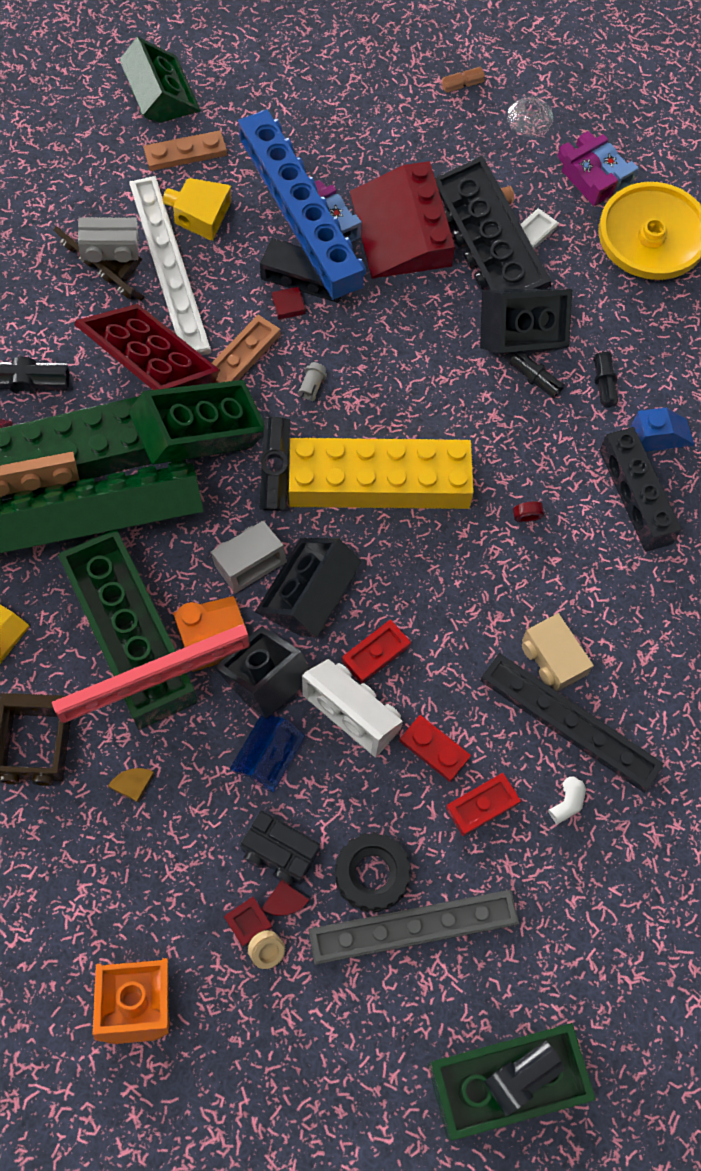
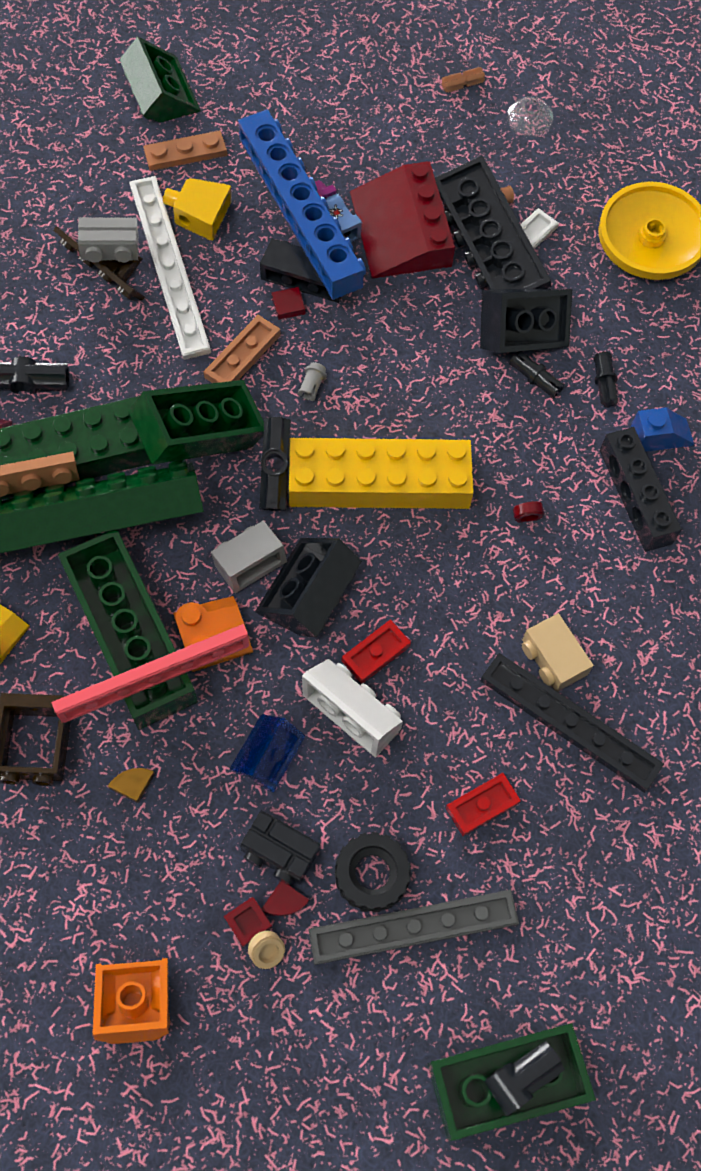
dark red slope [75,304,220,390] -> none
black slope [215,626,310,719] -> none
red plate [399,715,471,782] -> none
white arm [548,777,586,825] -> none
magenta hips [557,131,639,206] -> none

